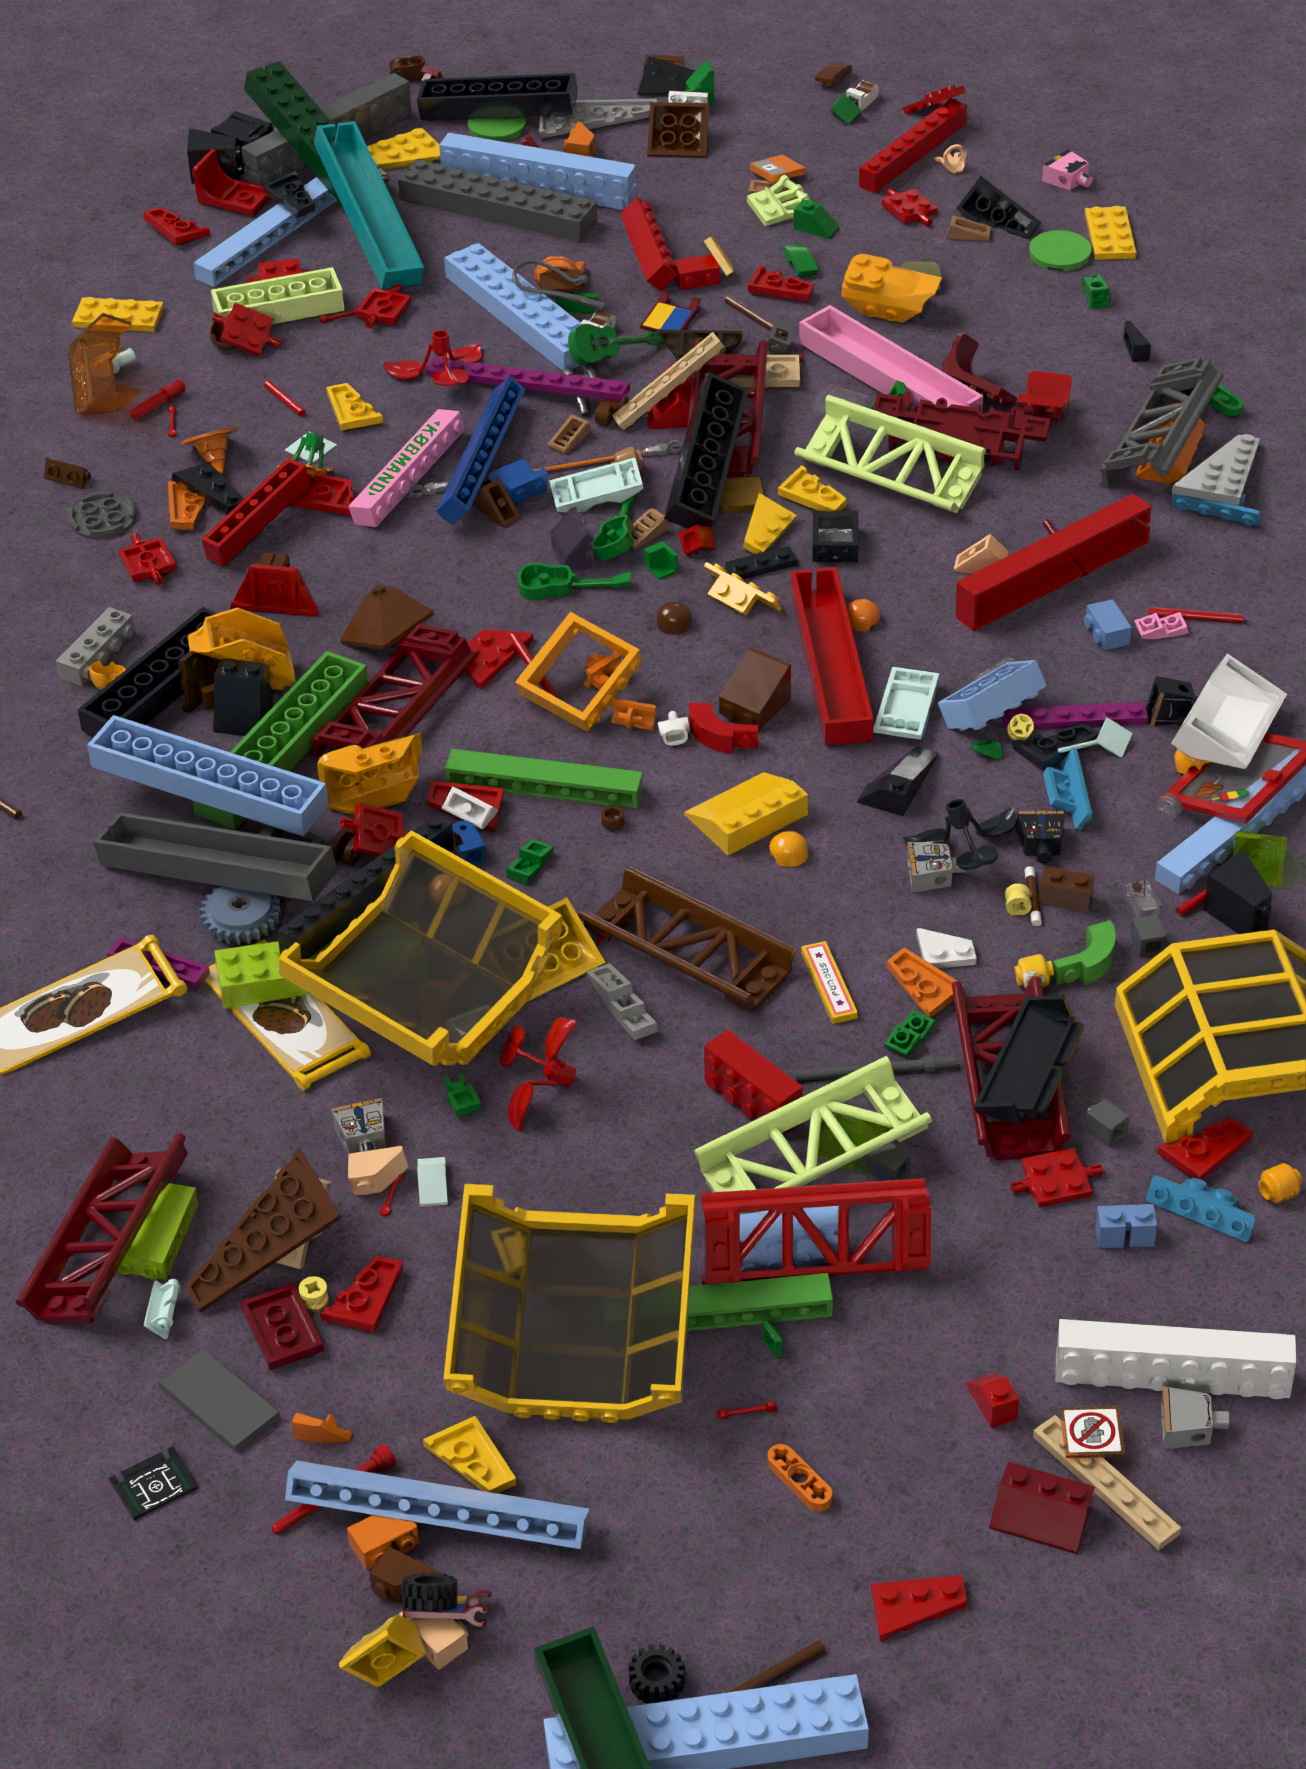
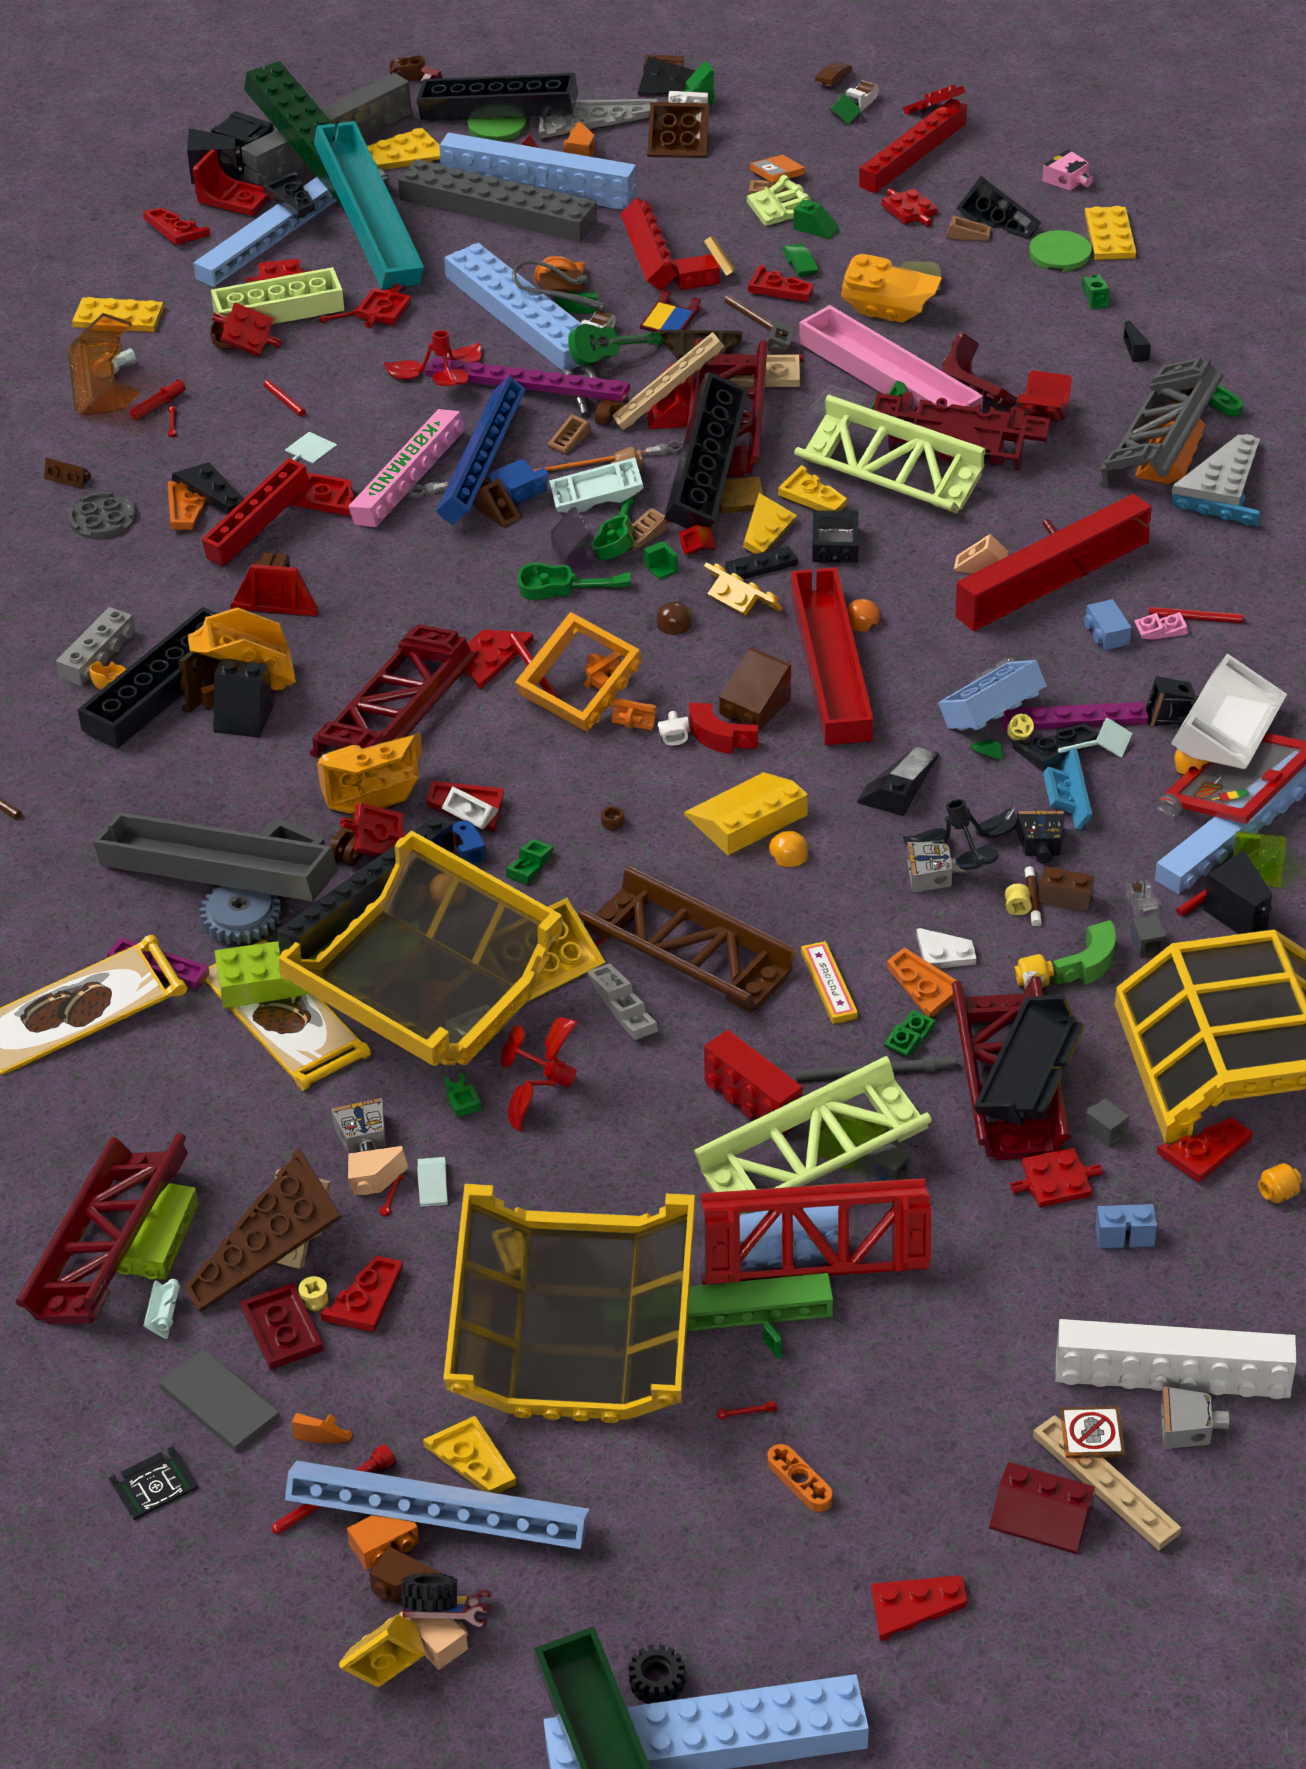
light blue brick [87,715,329,836] -> none
red plate [118,533,177,585] -> none
orange piece [181,427,239,474] -> none
bright green brick [192,651,368,830] -> none
green plant [277,432,333,478] -> none
yellow wing [326,383,383,431] -> none
reddish brown slope [340,585,434,650] -> none
bright green brick [445,749,643,809] -> none
reddish brown bar [728,1640,825,1693] -> none
light aqua slope [873,667,939,740] -> none
light nougat piece [934,144,967,174] -> none
red slope [966,1373,1019,1428] -> none
dark azure bracket [1146,1175,1257,1242] -> none

